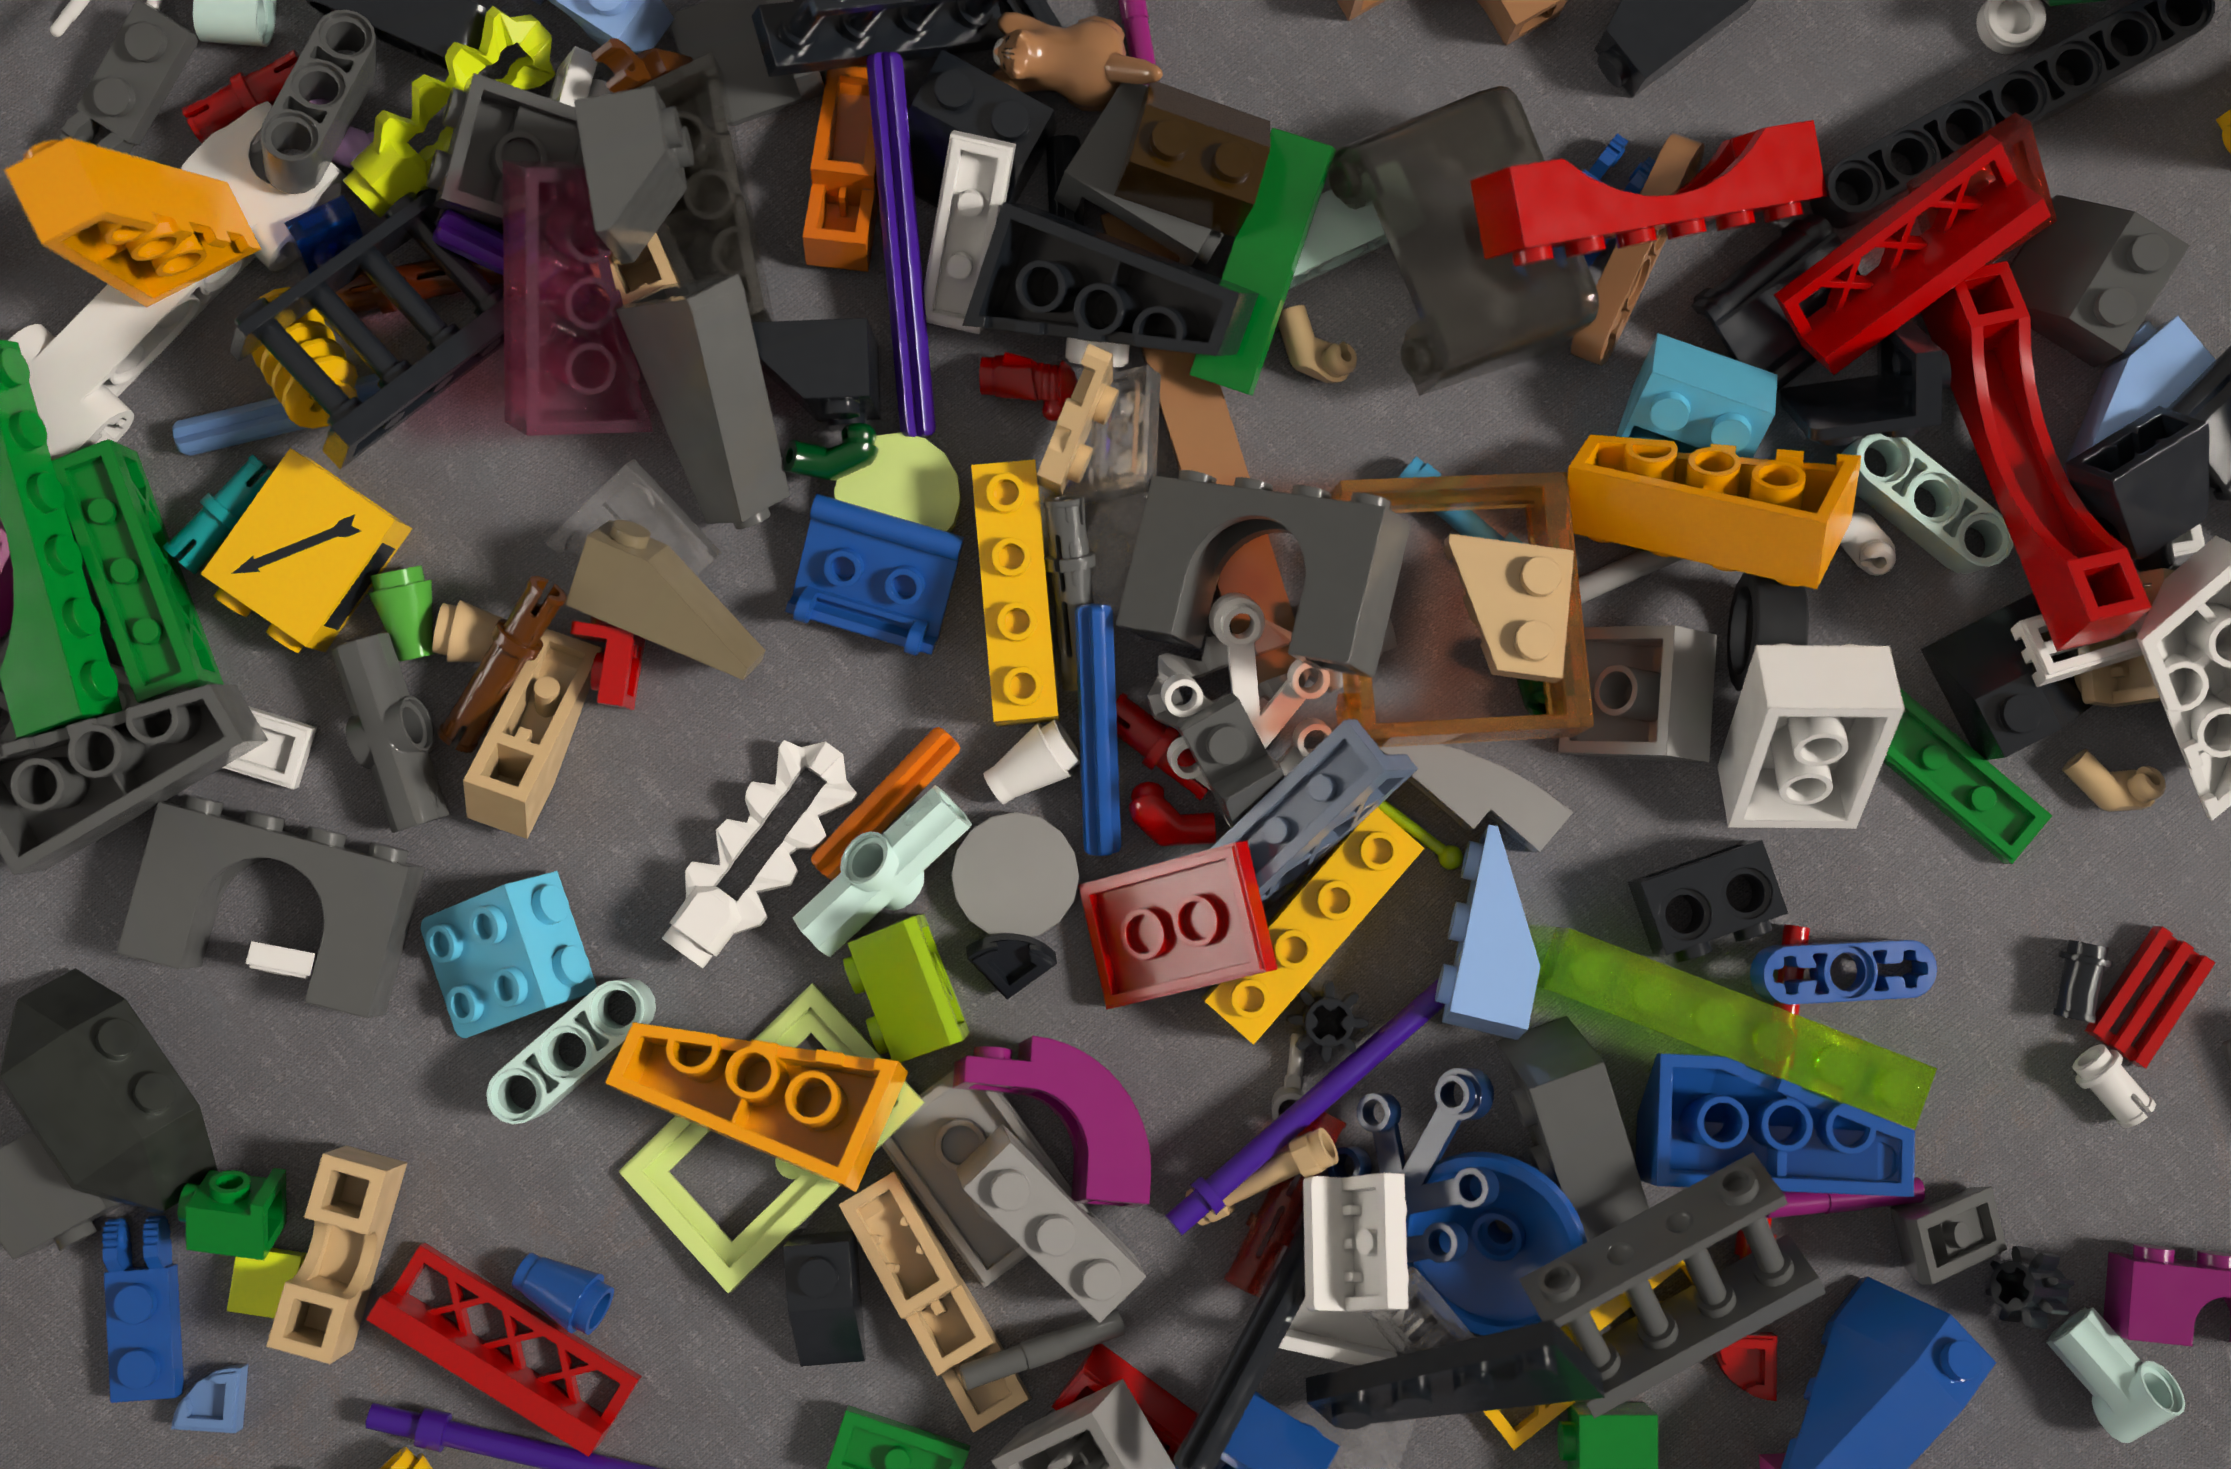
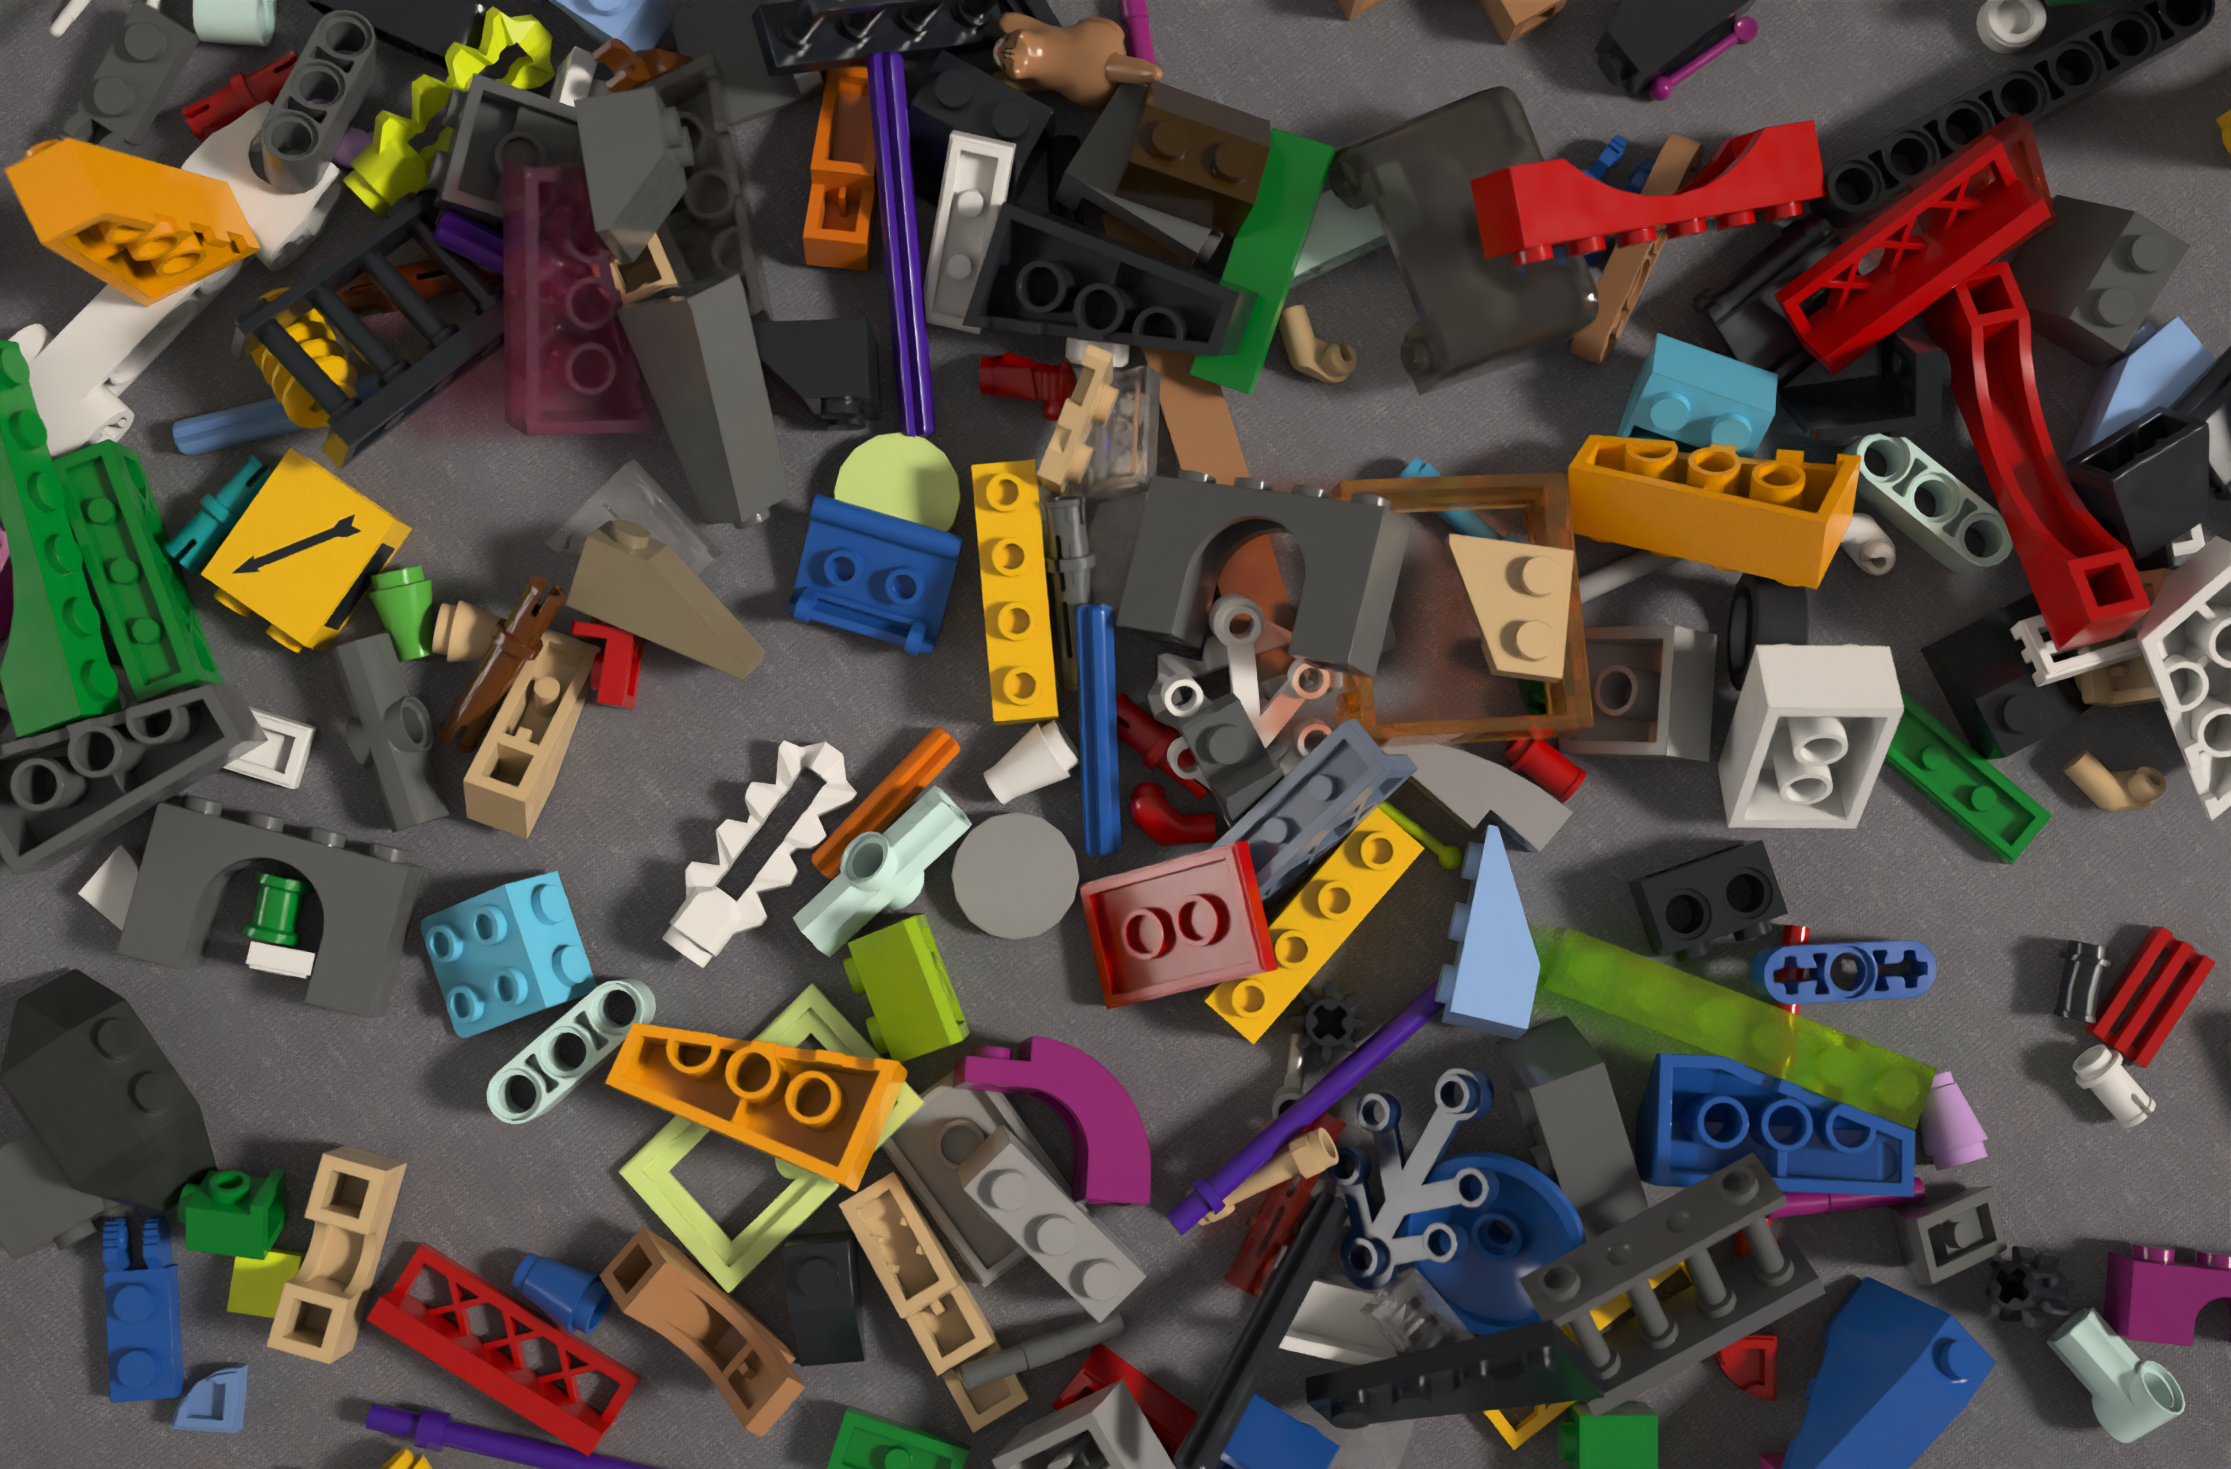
clear blue tile [284,195,363,274] -> none
dark green arm [782,423,879,481] -> none
black tile [966,933,1057,1000] -> none
white bracket [1303,1173,1409,1312] -> none
none -> white tile [78,844,142,931]
none -> green bush [241,871,314,946]
none -> medium nougat arch [600,1226,806,1438]
none -> red pin [1502,726,1587,803]
none -> magenta hinge [1647,16,1758,101]
none -> lavender cone [1913,1071,1989,1171]

